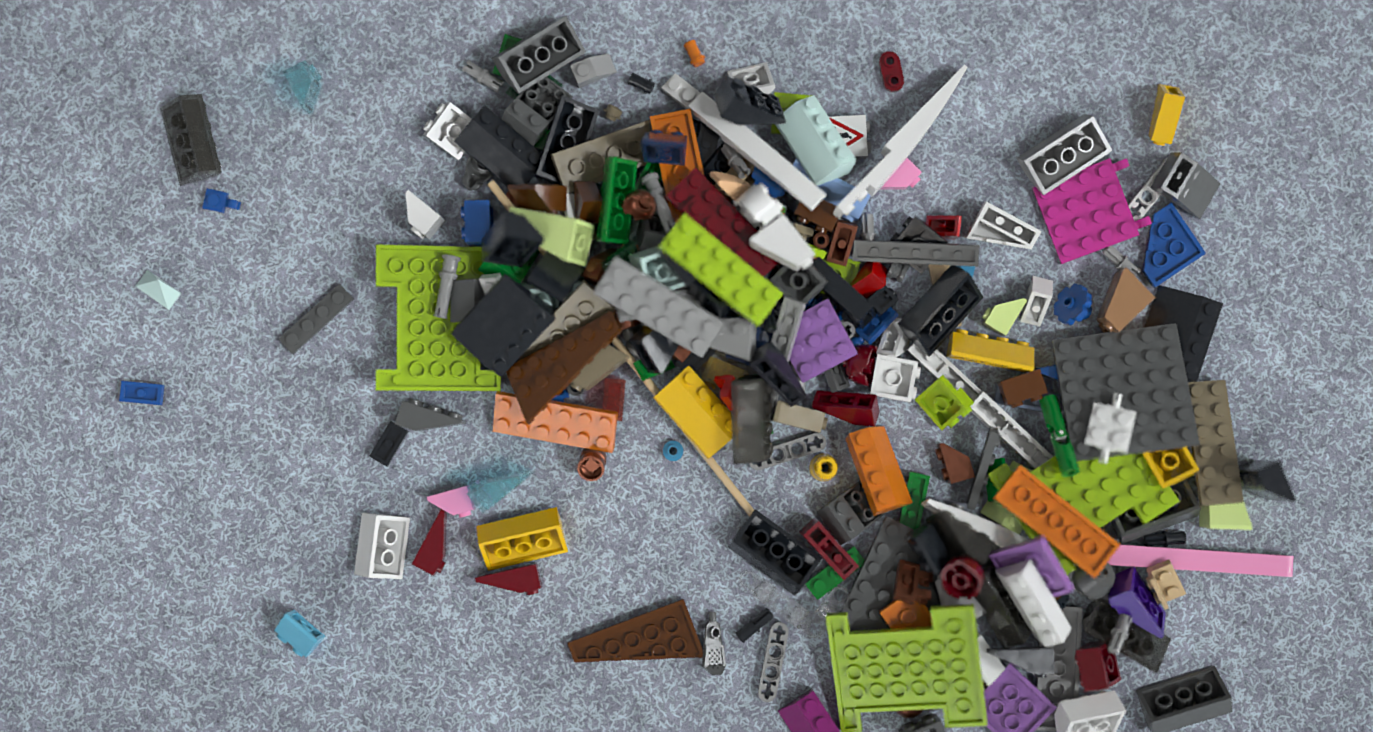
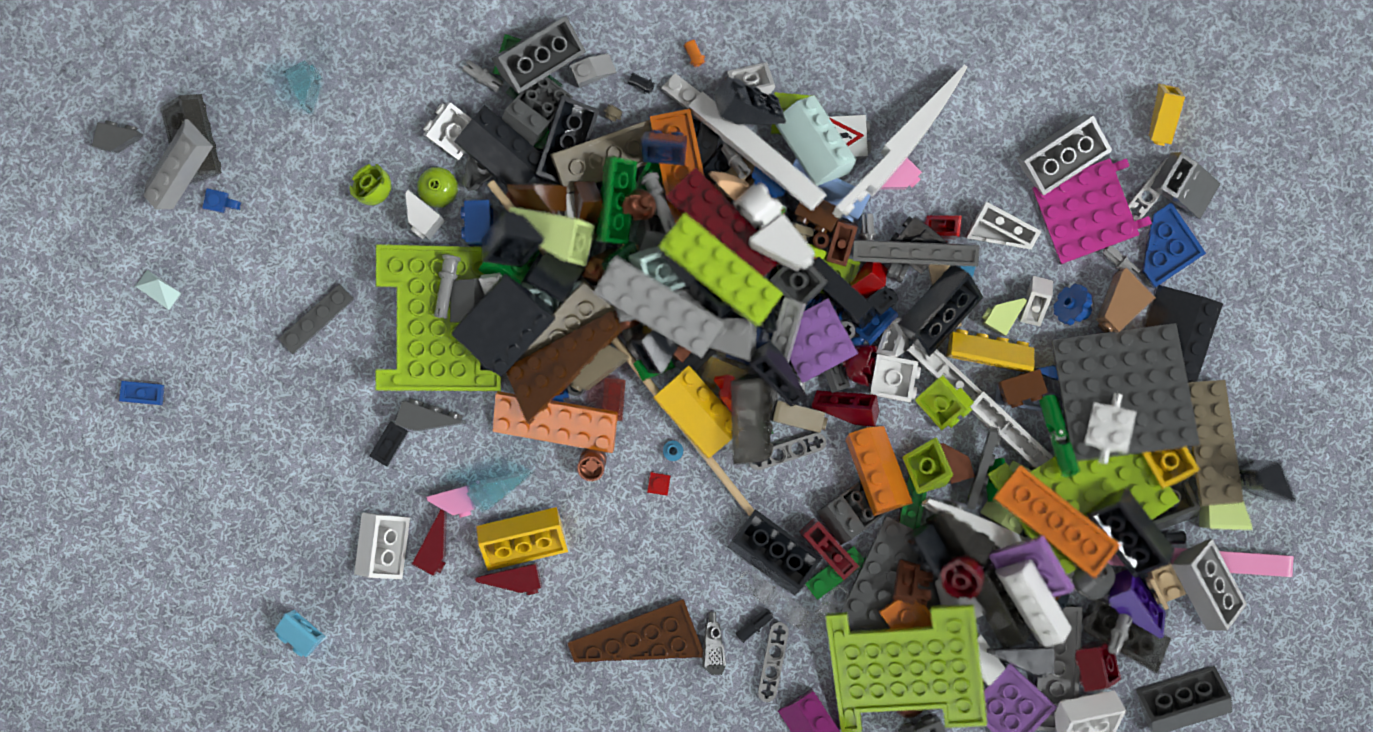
yellow plant [809,453,838,482] -> none
dark red plate [879,51,904,93] -> none
none -> dark grey slope [92,120,143,154]
none -> light grey slope [143,119,213,209]
none -> lime cylinder [349,164,392,206]
none -> lime cylinder [417,167,458,208]
none -> red plate [647,472,671,496]
none -> lime slope [902,437,953,494]
none -> black slope [1086,487,1175,578]
none -> light grey slope [1172,539,1247,631]

